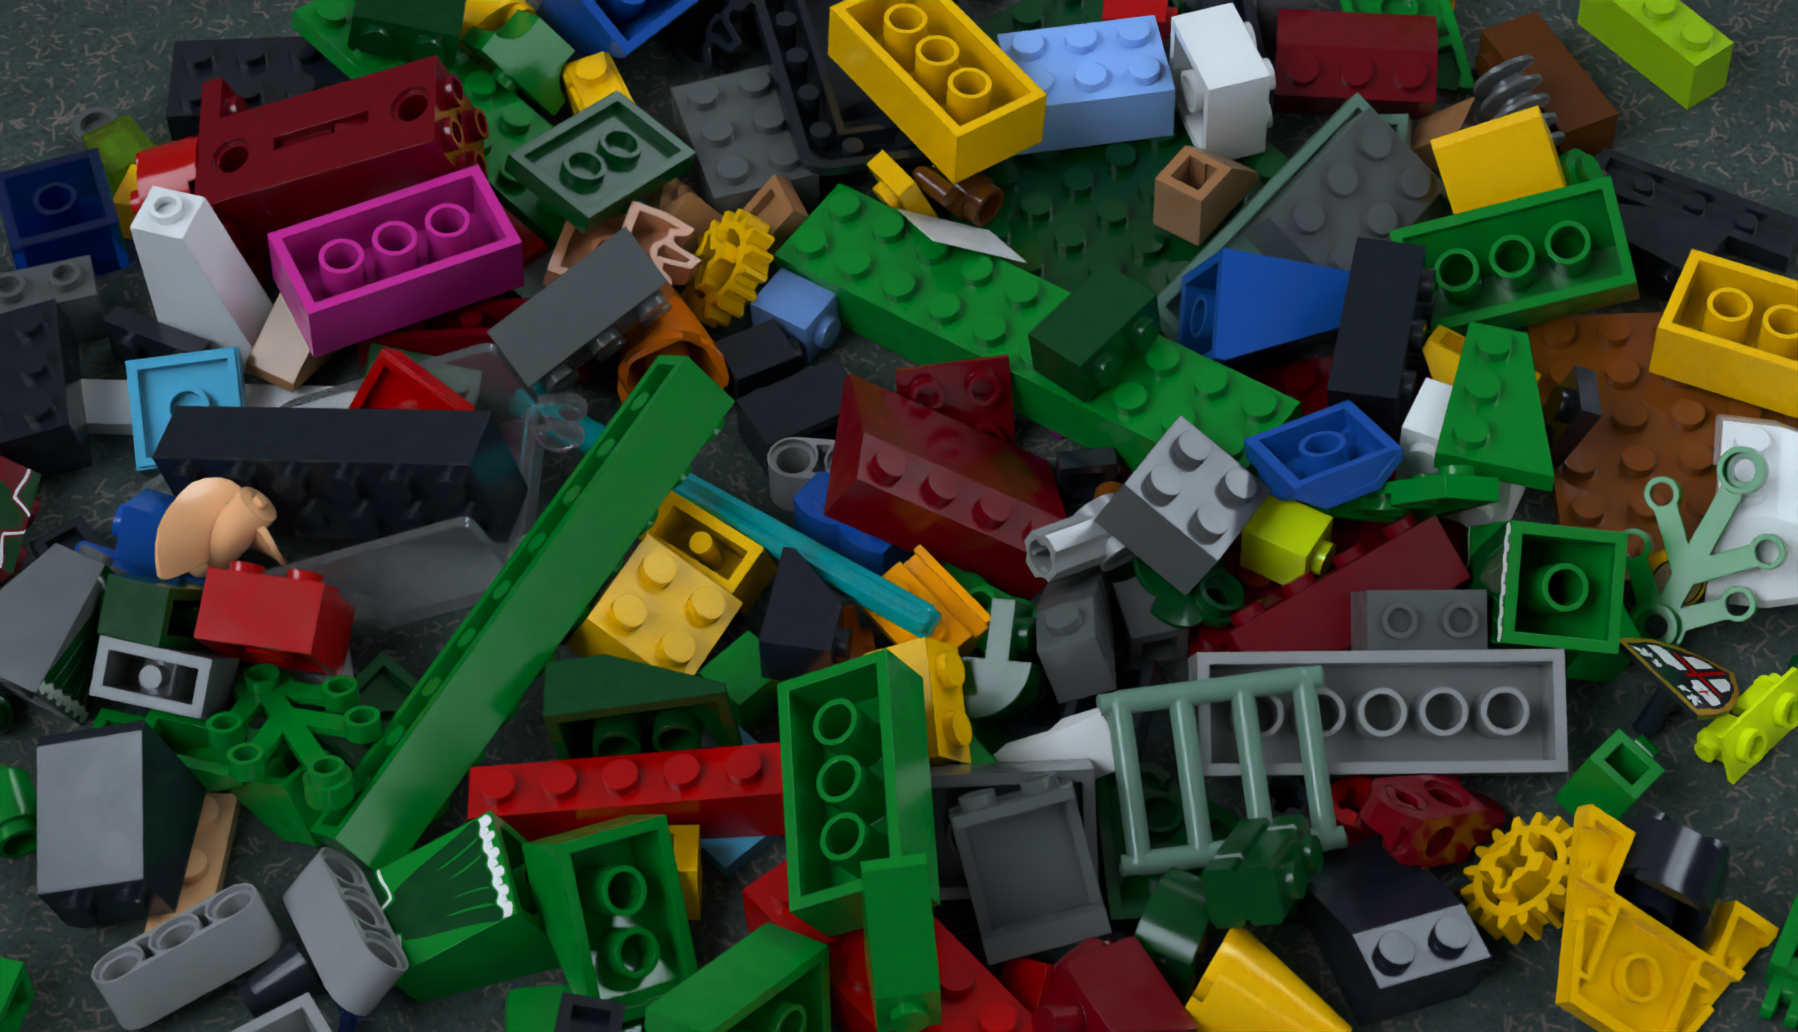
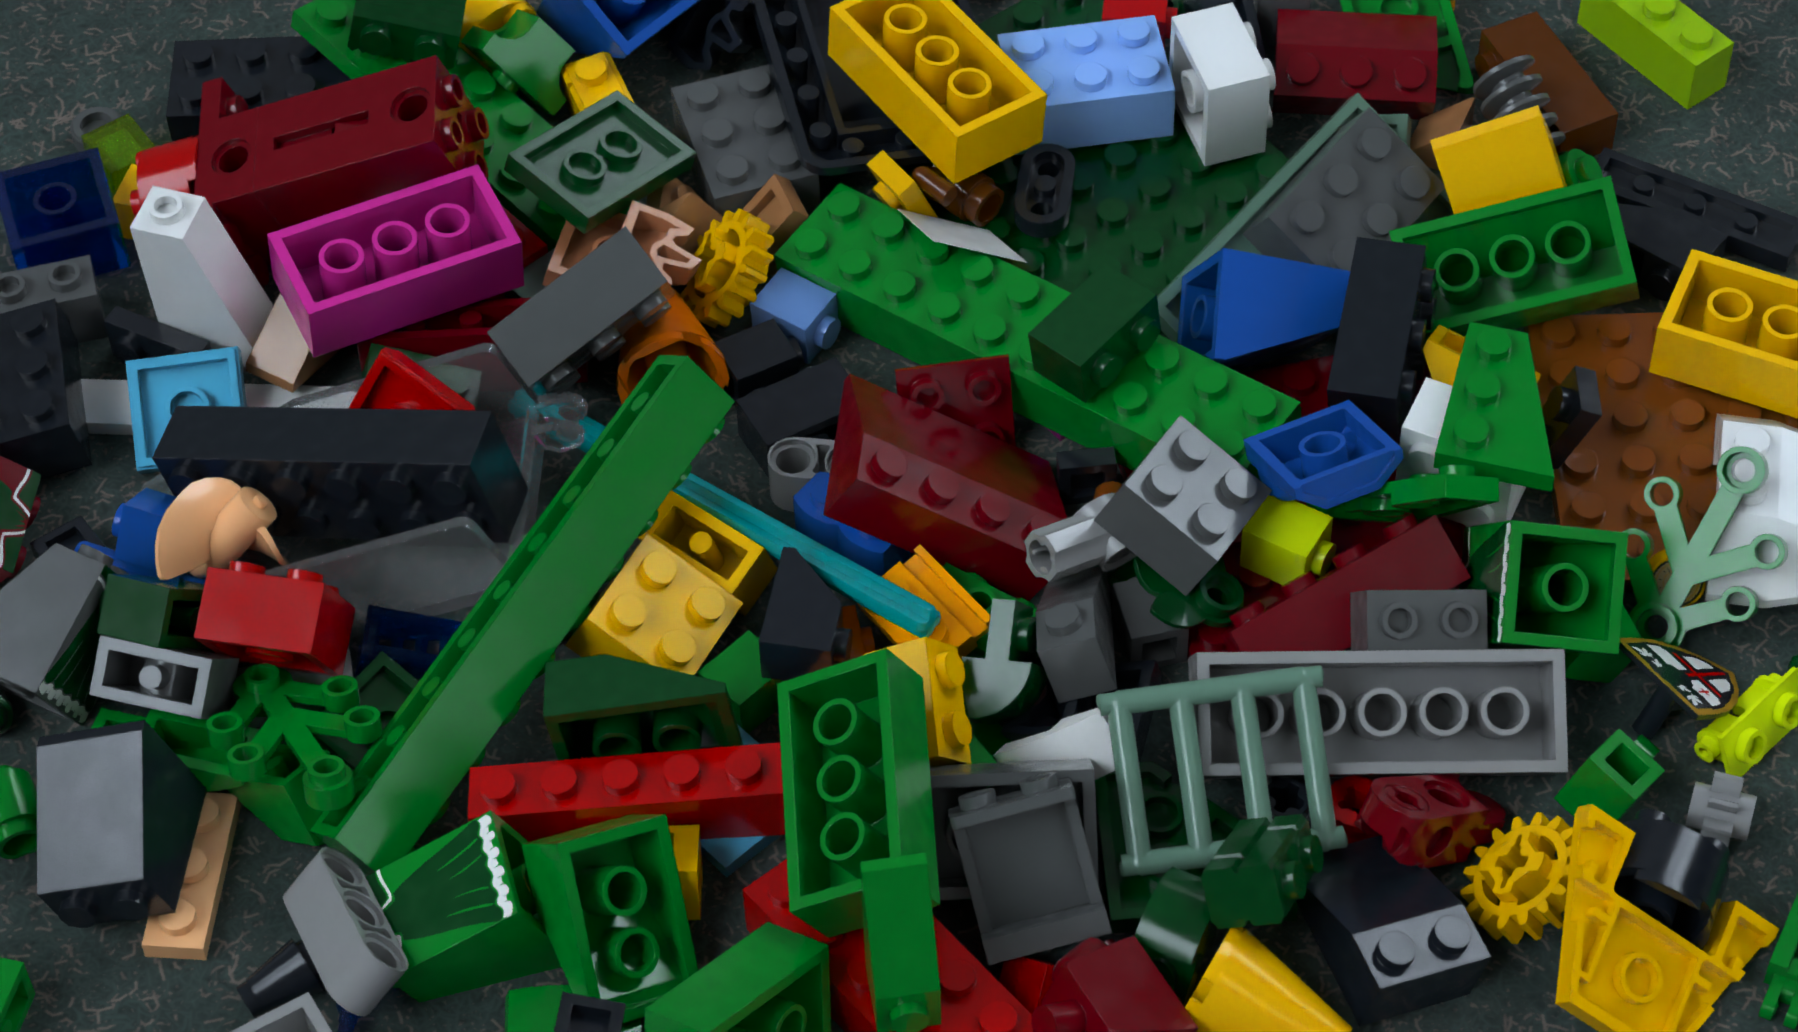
light grey beam [91,883,283,1030] -> none
medium nougat slope [1153,145,1259,246] -> none
none -> clear blue slope [355,605,462,679]
none -> black plate [1014,144,1075,238]
none -> light grey gear [1685,771,1757,847]

